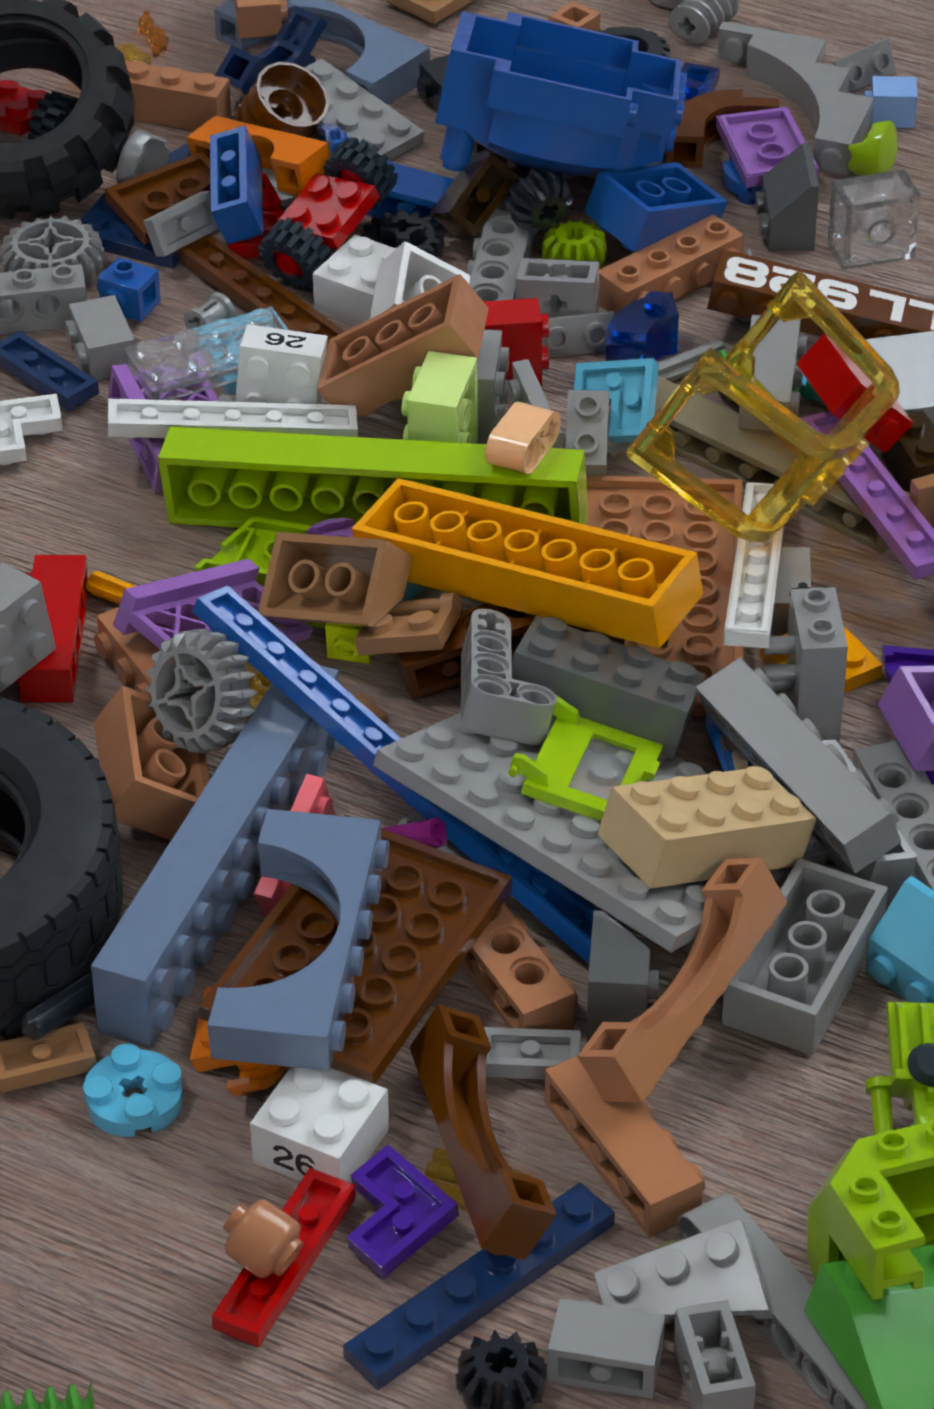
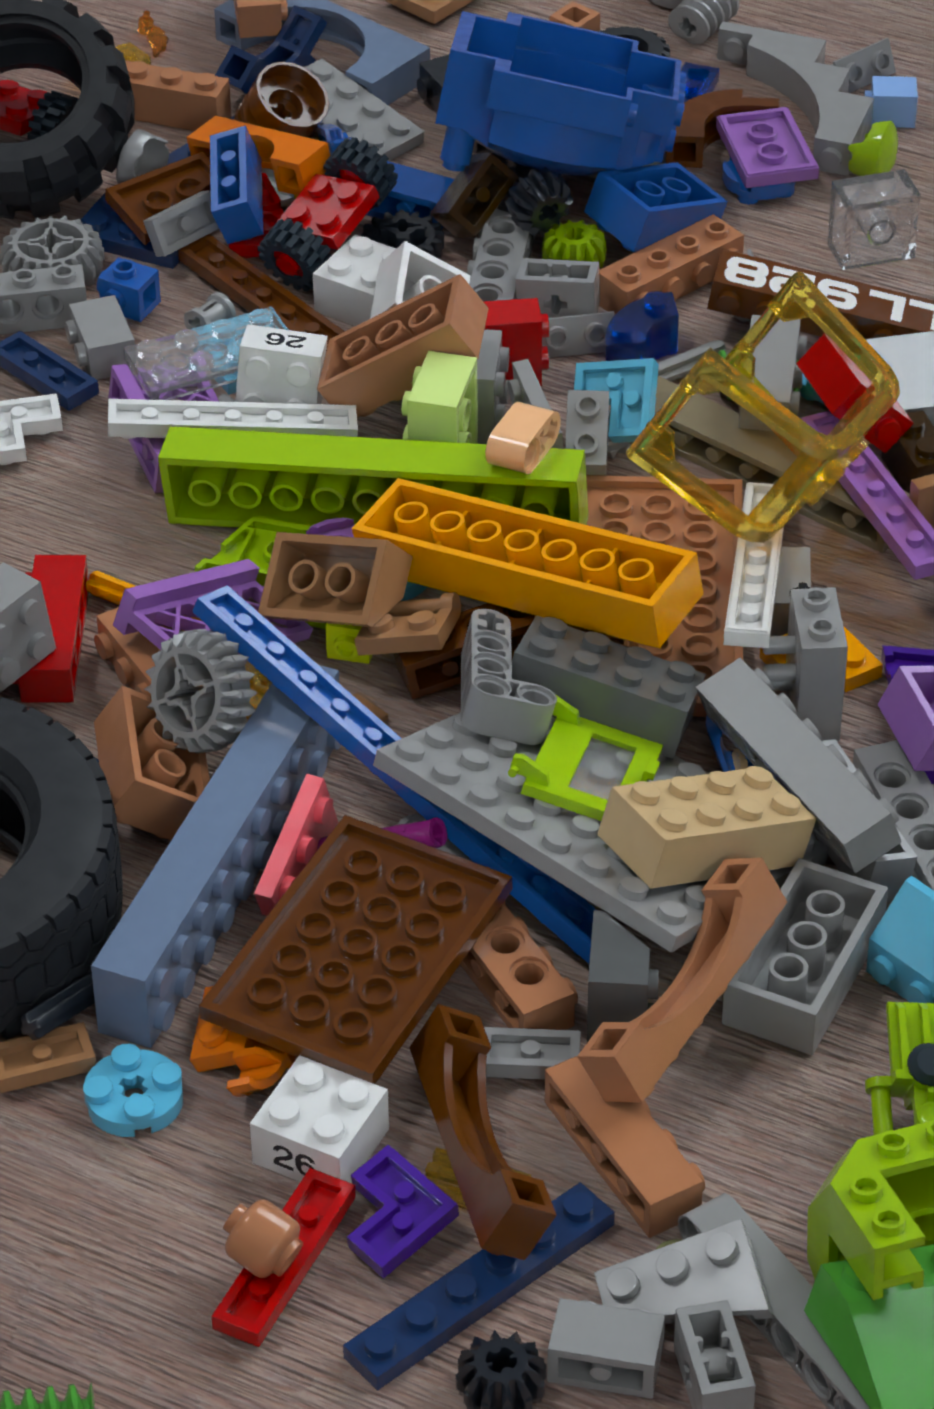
sand blue arch [207,809,389,1071] -> none
dark grey slope [755,143,819,251] -> none

